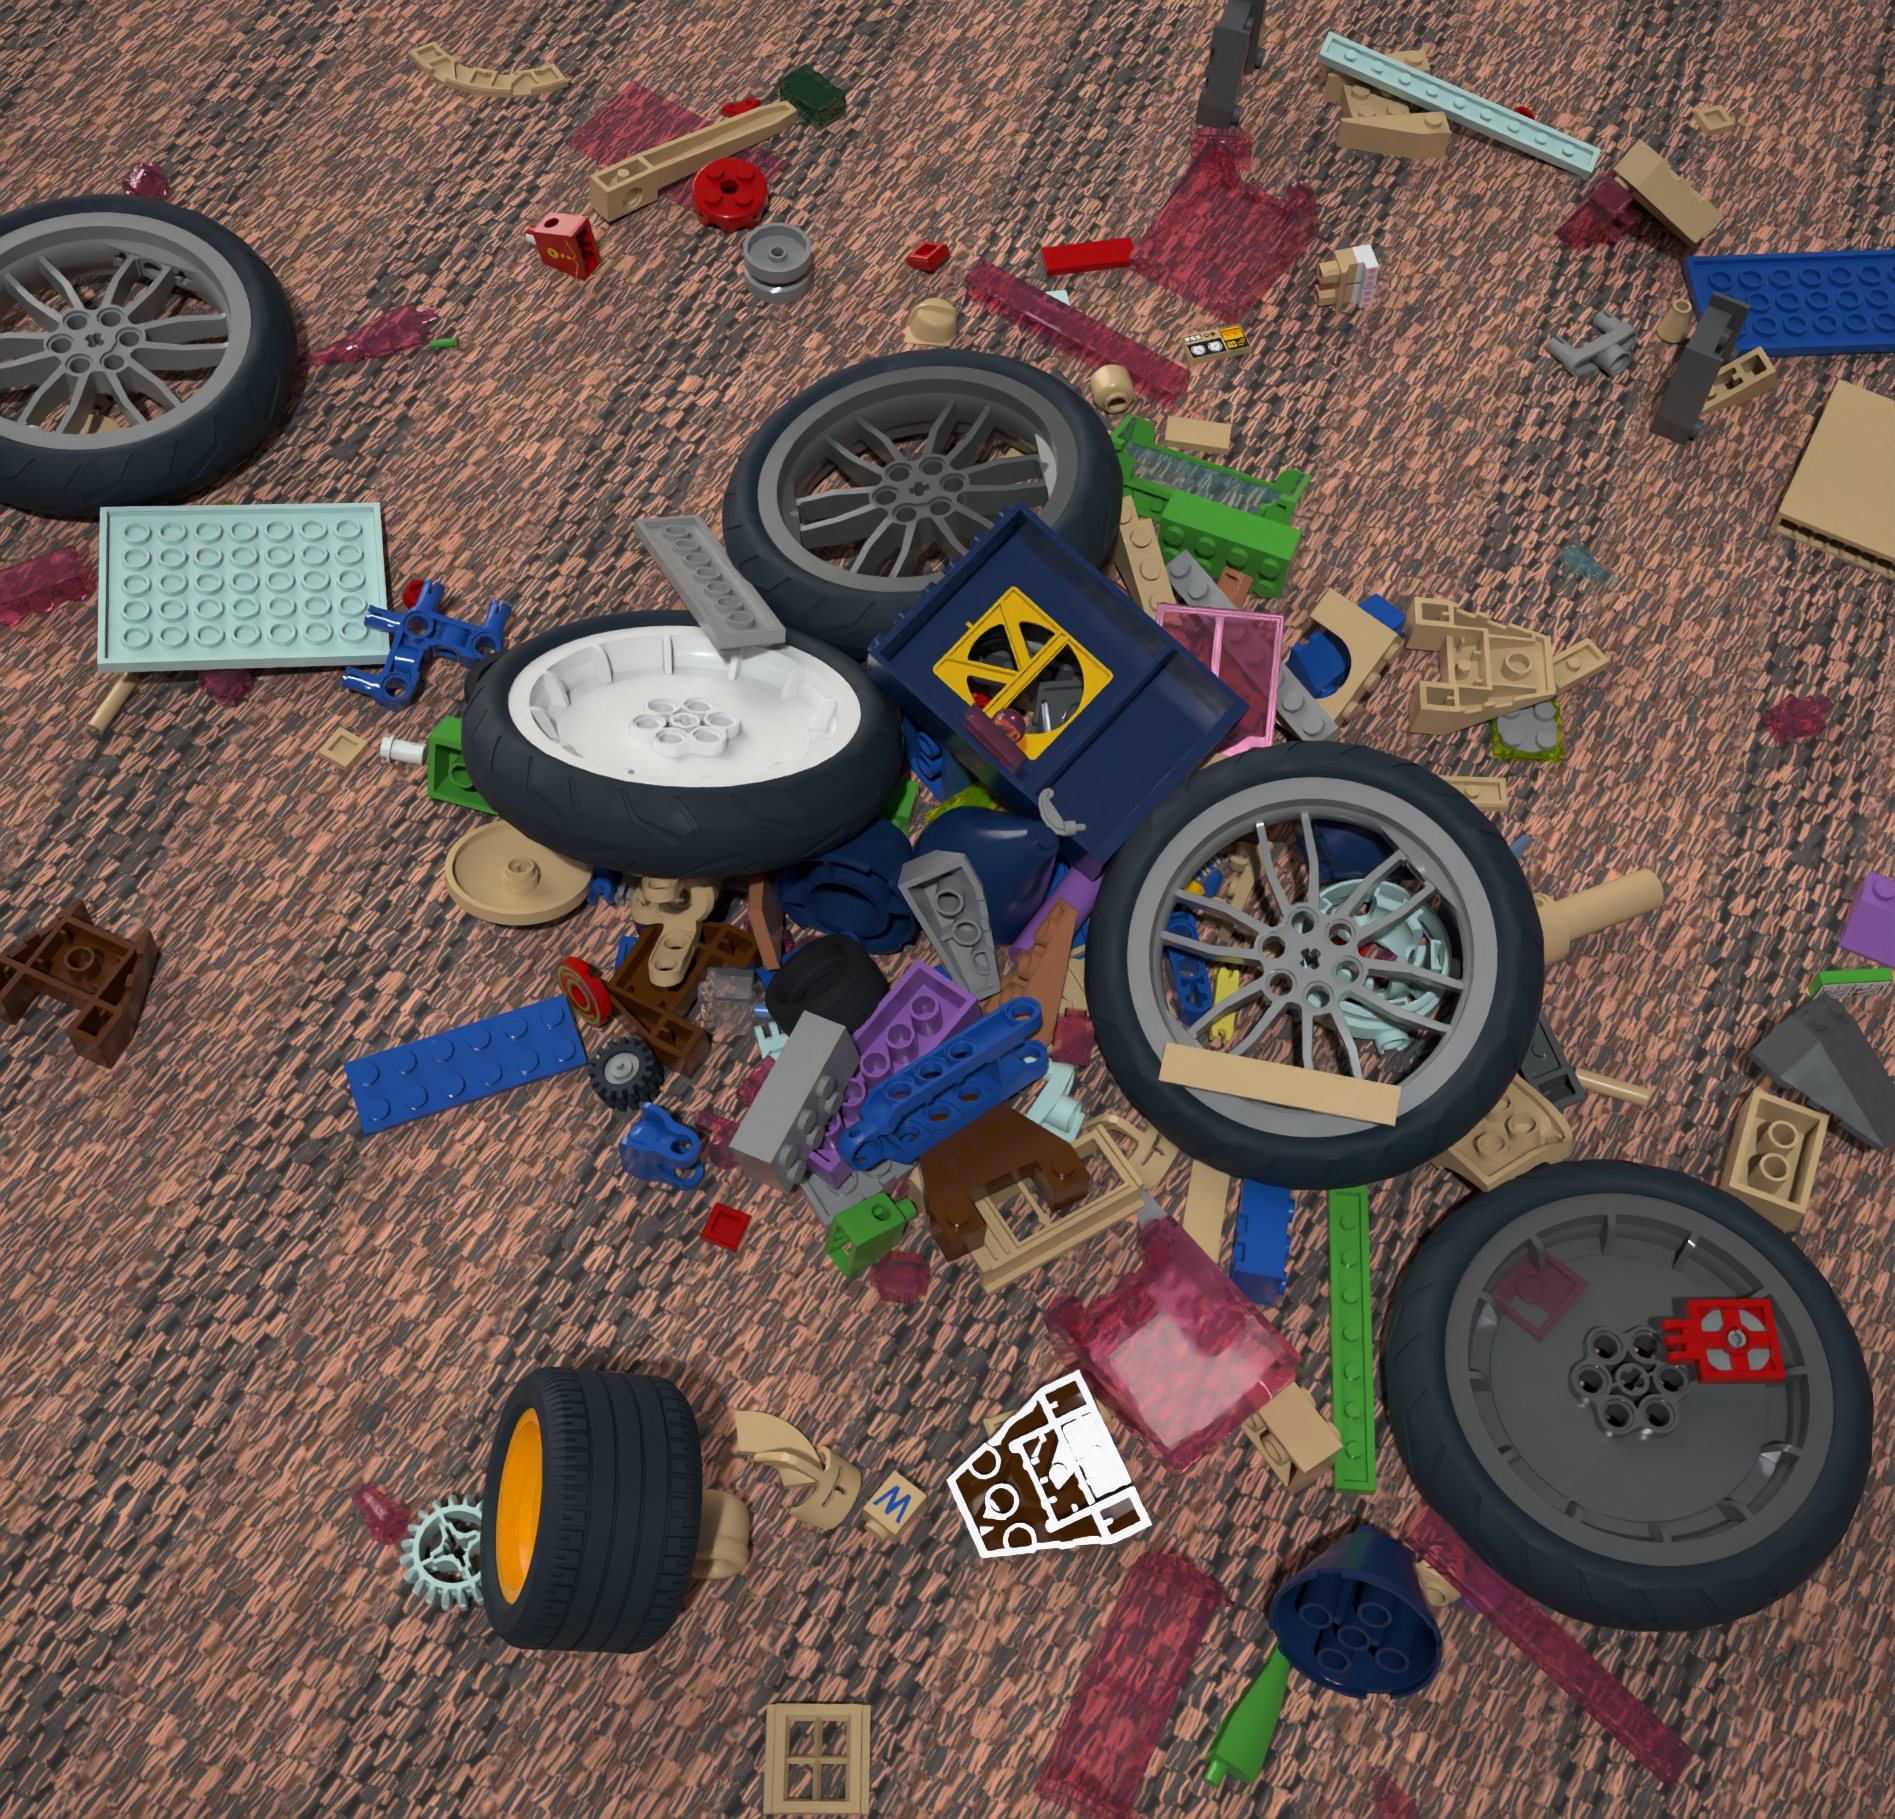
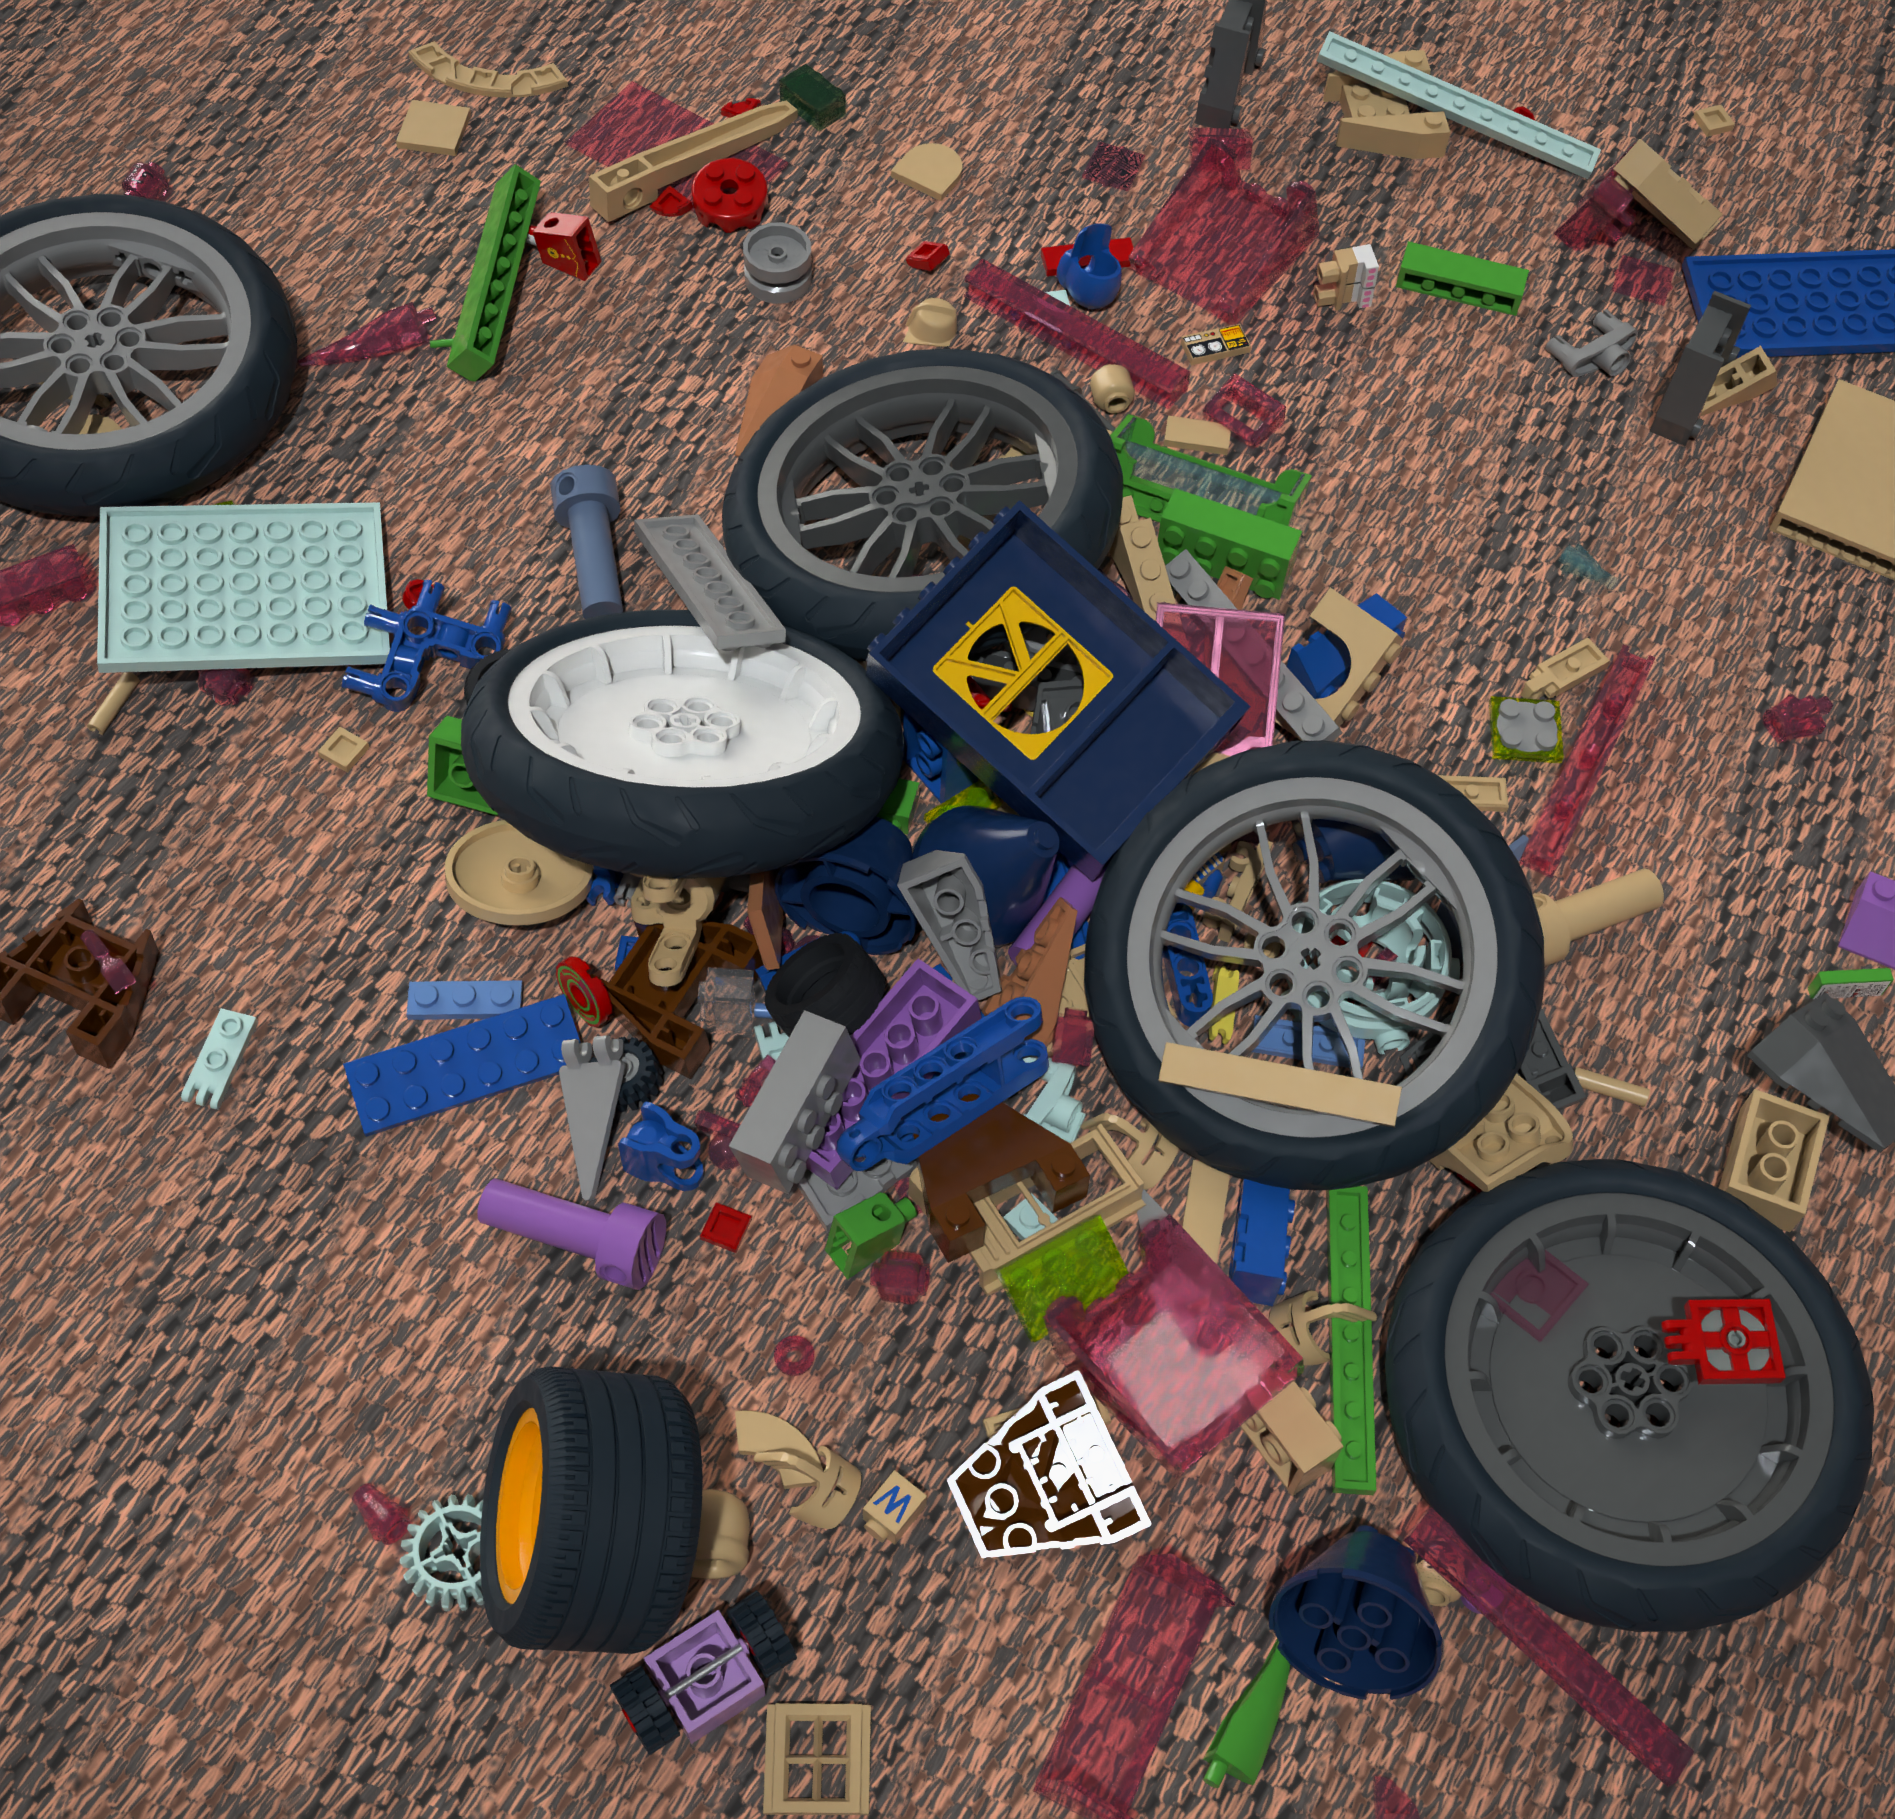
white pin [380,735,428,766] -> none
clear pink tile [962,702,1028,775] -> none
light grey piece [1038,788,1086,837] -> none
tan wedge [1404,597,1556,736] -> none
tan cone [1657,299,1692,343] -> none
none -> clear pink piece [80,929,137,994]
none -> light aqua hinge [181,1008,258,1110]
none -> tan tile [396,100,471,156]
none -> medium blue plate [406,980,523,1020]
none -> bright green brick [446,164,541,382]
none -> medium lavender piece [477,1178,666,1290]
none -> sand blue piece [550,464,623,619]
none -> light grey flag [559,1035,625,1201]
none -> brick [610,1590,797,1755]
none -> red tile [649,185,693,217]
none -> nougat wedge [735,345,823,457]
none -> clear pink plate [774,1336,814,1376]
none -> tan tile [891,143,962,201]
none -> clear neon green plate [995,1215,1135,1342]
none -> light aqua plate [1003,1193,1058,1240]
none -> blue piece [1056,223,1122,309]
none -> clear pink piece [1082,141,1145,191]
none -> clear pink tile [1203,373,1286,446]
none -> medium blue tile [1251,1015,1365,1069]
none -> tan helmet [1269,1290,1377,1366]
none -> bright green brick [1396,241,1529,316]
none -> clear pink tile [1519,644,1655,878]
none -> clear pink piece [1612,255,1675,306]

